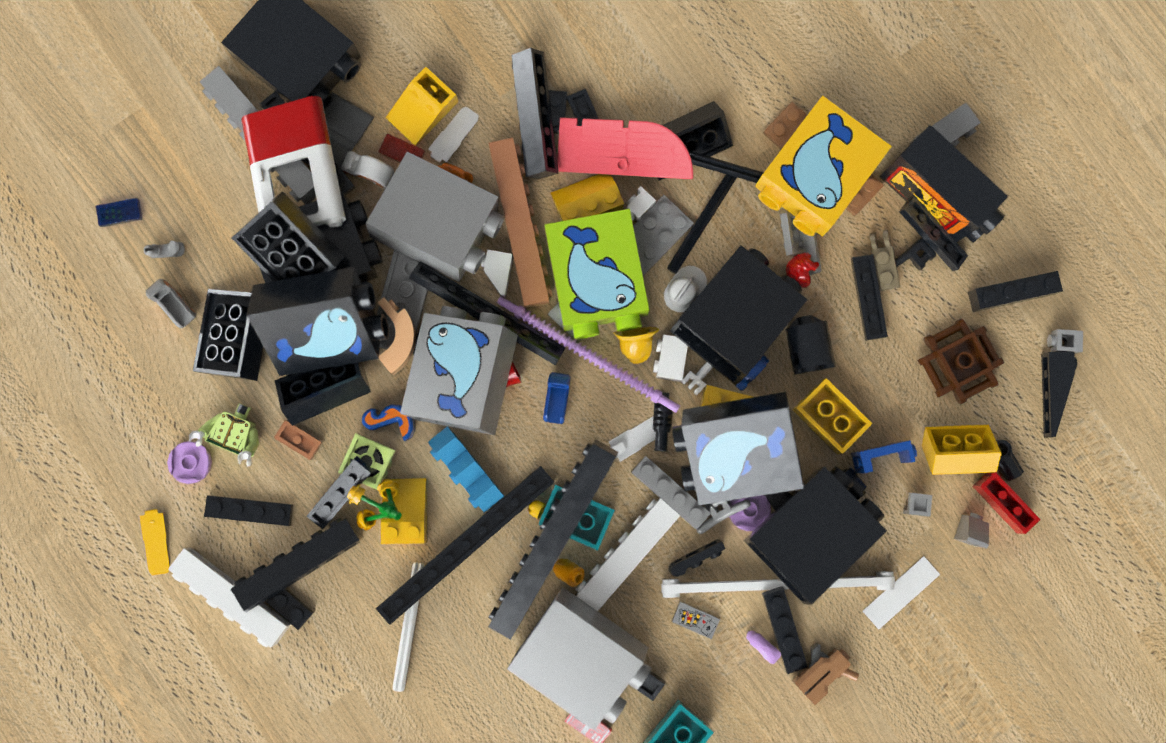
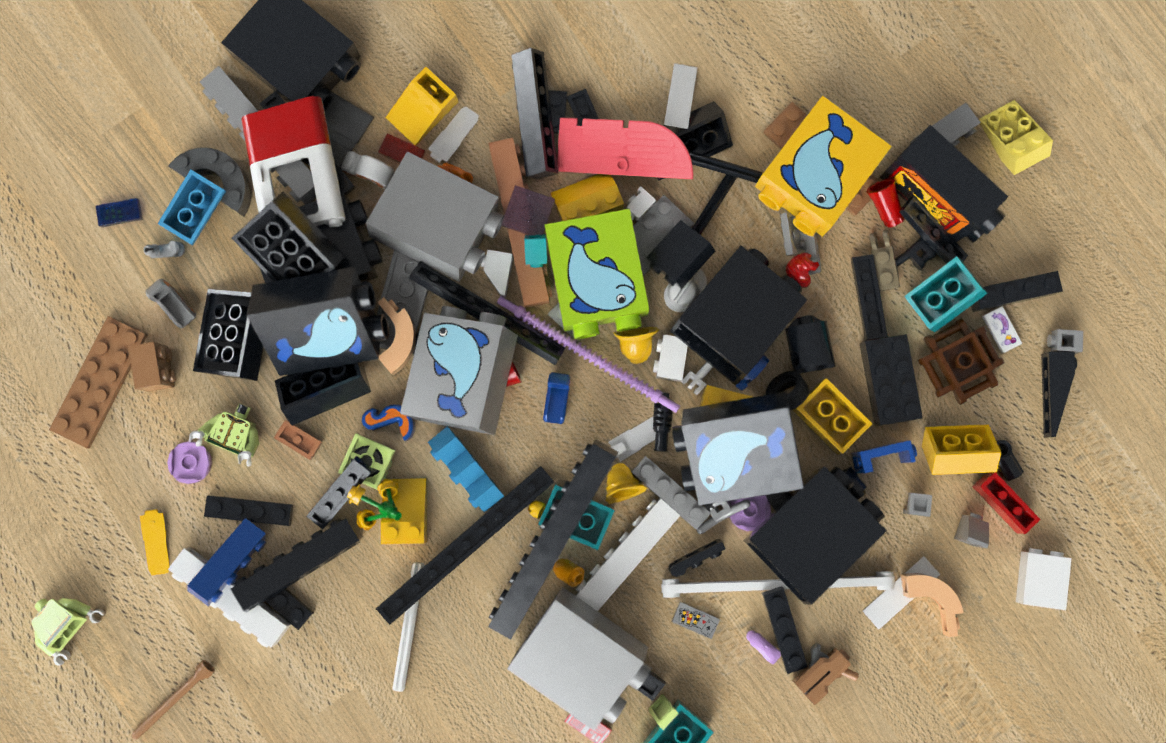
none -> yellowish green torso [32,598,105,665]
none -> medium nougat plate [49,316,148,448]
none -> medium nougat brick [128,342,176,392]
none -> medium nougat piece [131,660,215,740]
none -> dark azure slope [158,169,226,245]
none -> dark grey brick [168,148,252,217]
none -> blue brick [187,518,266,607]
none -> tile [501,185,555,235]
none -> teal brick [524,234,547,268]
none -> yellow piece [605,463,647,504]
none -> black brick [646,220,716,289]
none -> yellowish green tile [648,694,678,730]
none -> white sticker [664,64,697,129]
none -> black tyre [766,371,809,411]
none -> black brick [859,334,923,426]
none -> red plant [866,179,905,228]
none -> light nougat arch [901,573,964,637]
none -> teal brick [904,256,987,332]
none -> light yellow slope [979,100,1053,175]
none -> white tile [982,306,1022,354]
none -> white brick [1016,548,1071,610]

